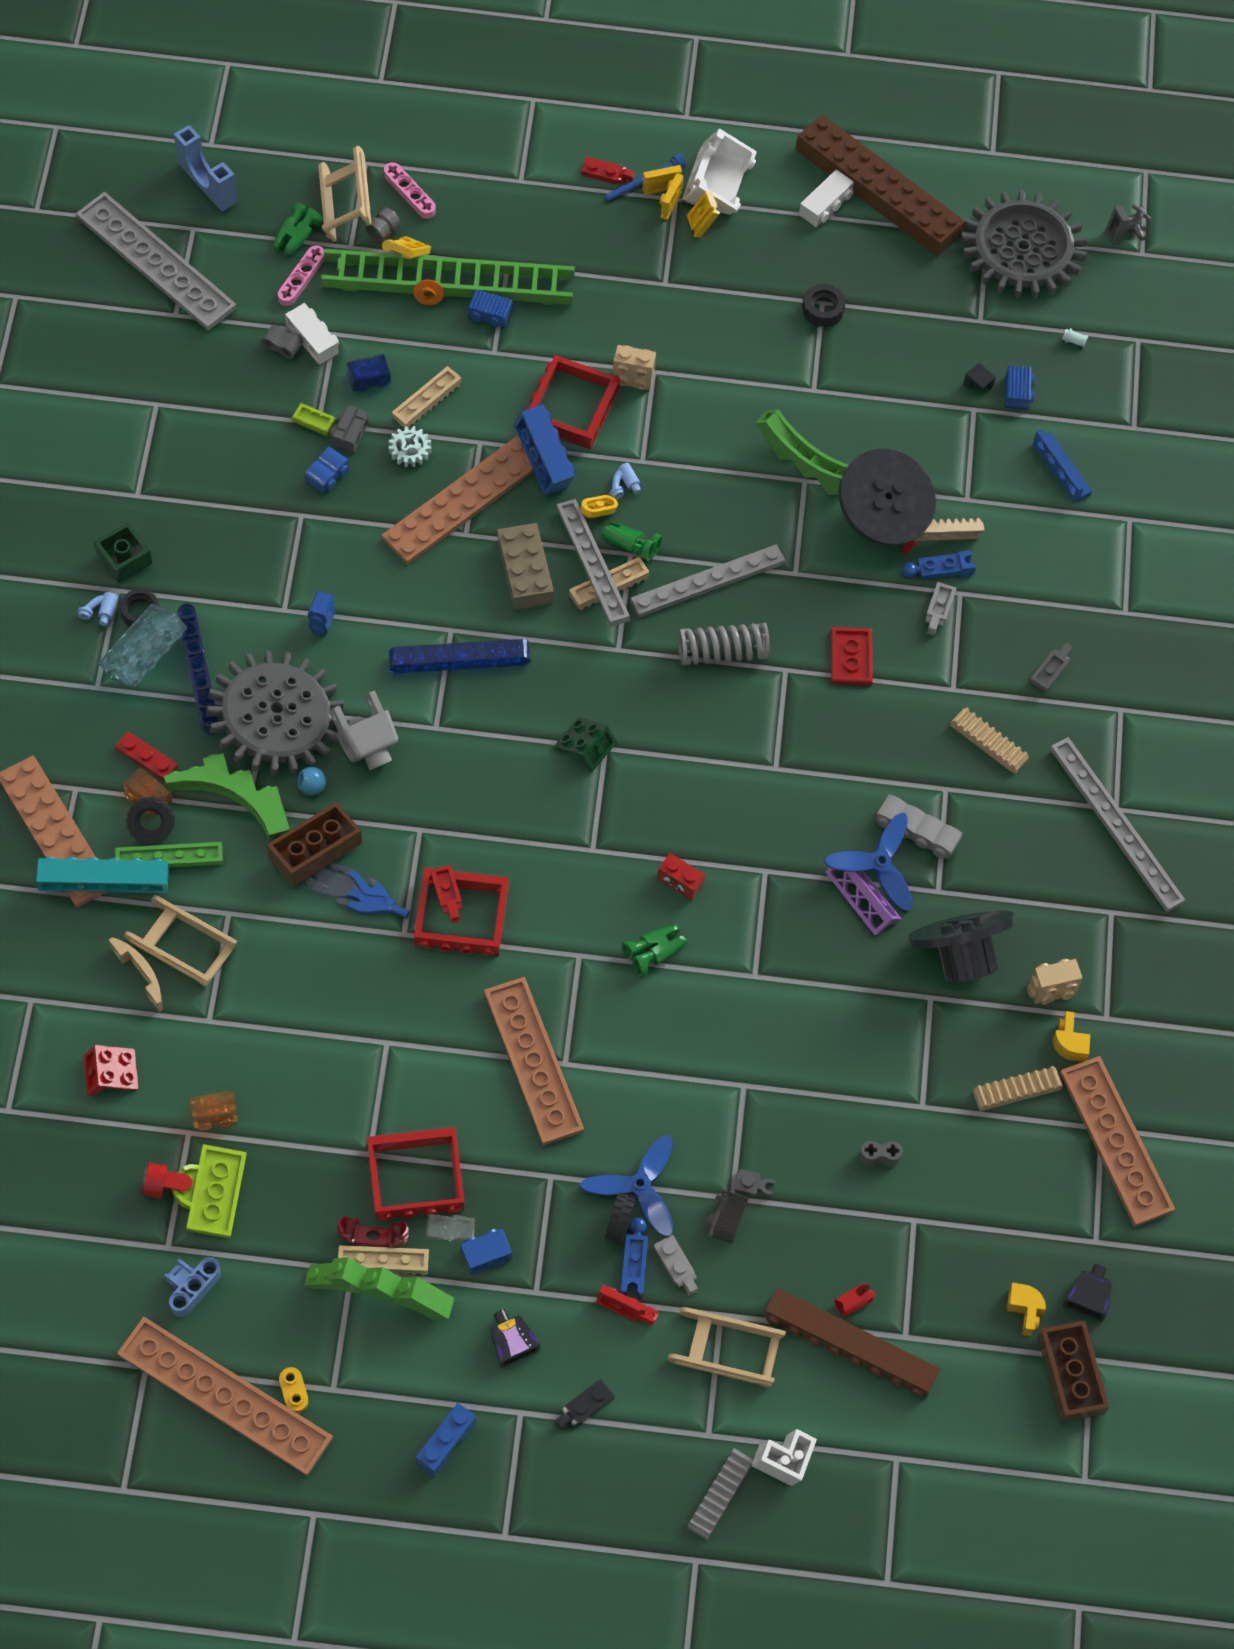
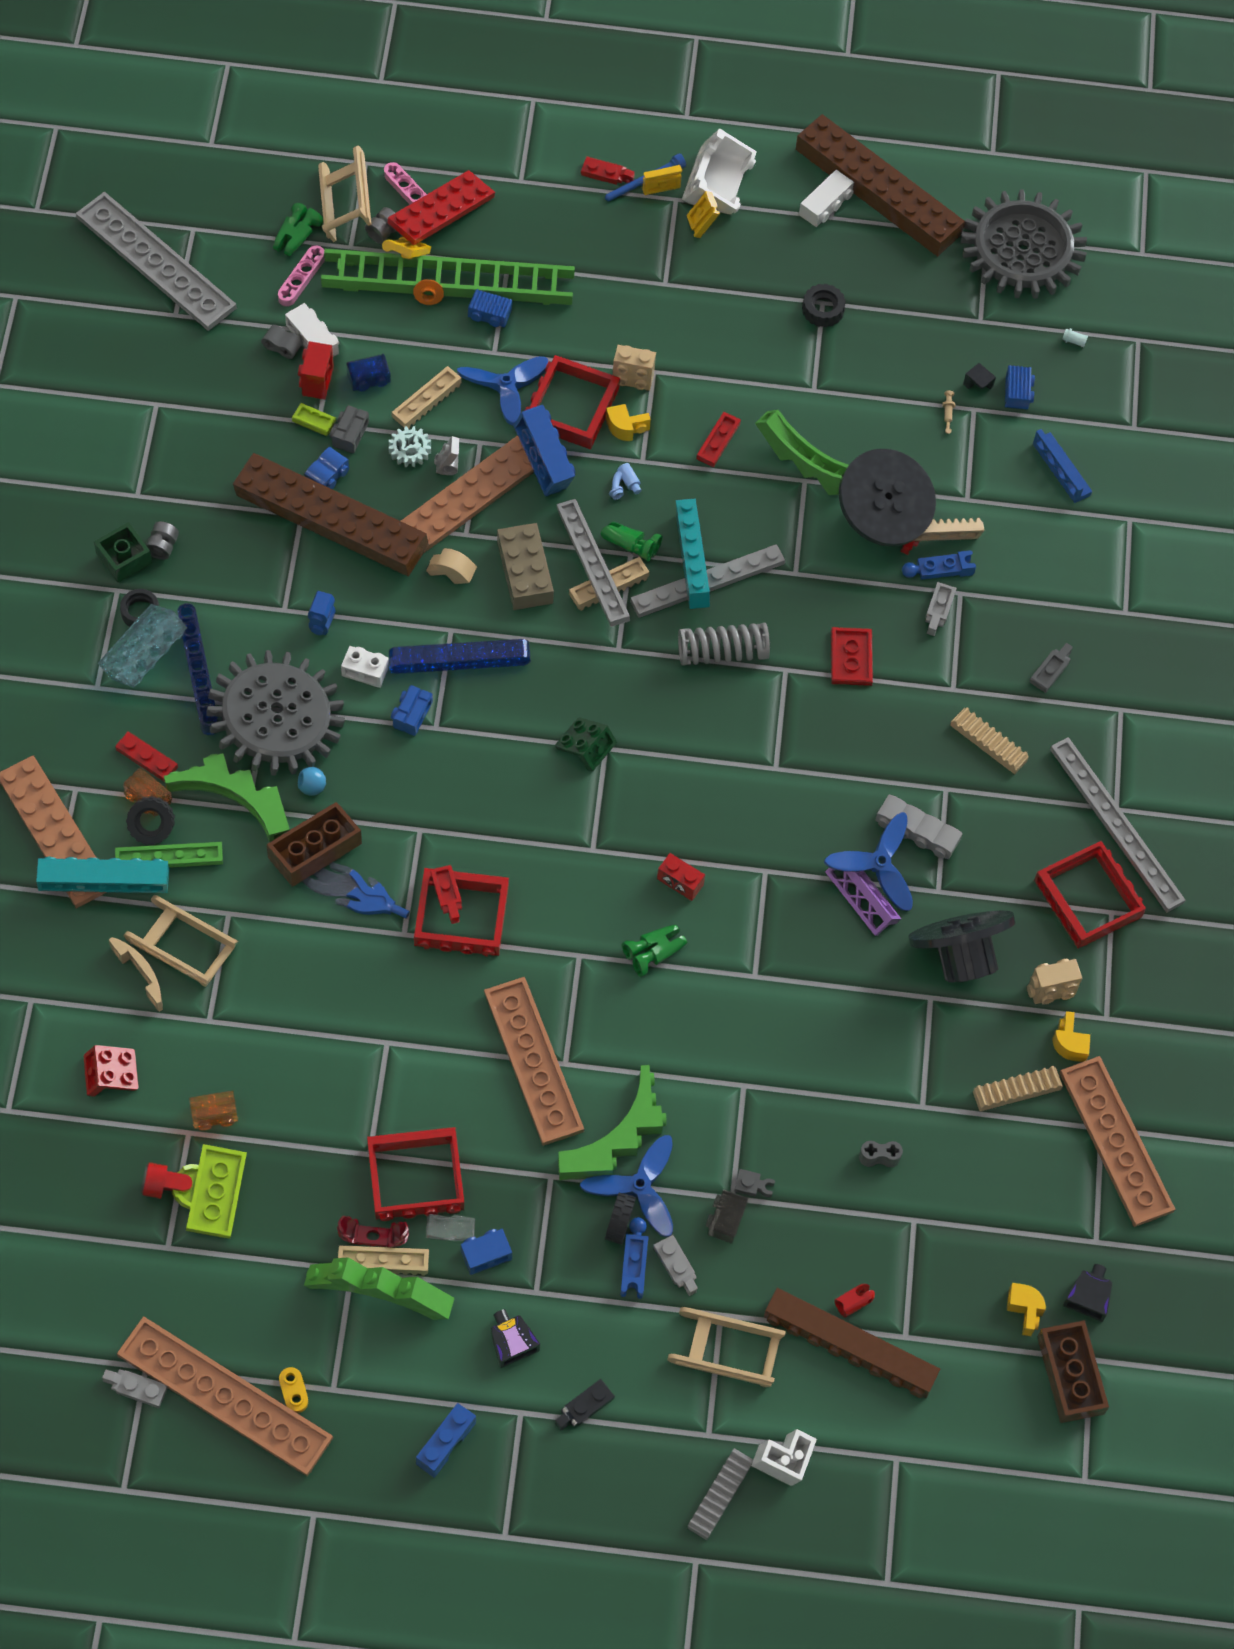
light blue plant [77,592,118,626] -> none
medium blue piece [163,1258,221,1318] -> none
medium blue arch [174,125,237,212] -> none
light grey piece [329,690,398,770] -> none
yellow plate [580,495,618,518] -> none
red hinge [596,1285,659,1326] -> none
yellow plate [659,173,684,220] -> none
dark grey piece [1105,204,1151,245] -> none
none -> light grey hinge [102,1369,168,1408]
none -> flat silver wheel [146,521,179,560]
none -> reddish brown brick [233,453,429,577]
none -> red brick [298,341,334,400]
none -> white brick [341,646,389,688]
none -> red plate [387,170,495,245]
none -> blue brick [391,685,433,736]
none -> tan brick [426,548,477,584]
none -> light grey plate [434,436,459,475]
none -> blue piece [457,356,548,425]
none -> bright green arch [558,1065,666,1180]
none -> yellow brick [606,404,651,441]
none -> teal brick [676,498,710,609]
none -> red plate [696,412,741,467]
none -> tan piece [942,390,955,434]
none -> red window [1034,841,1146,949]

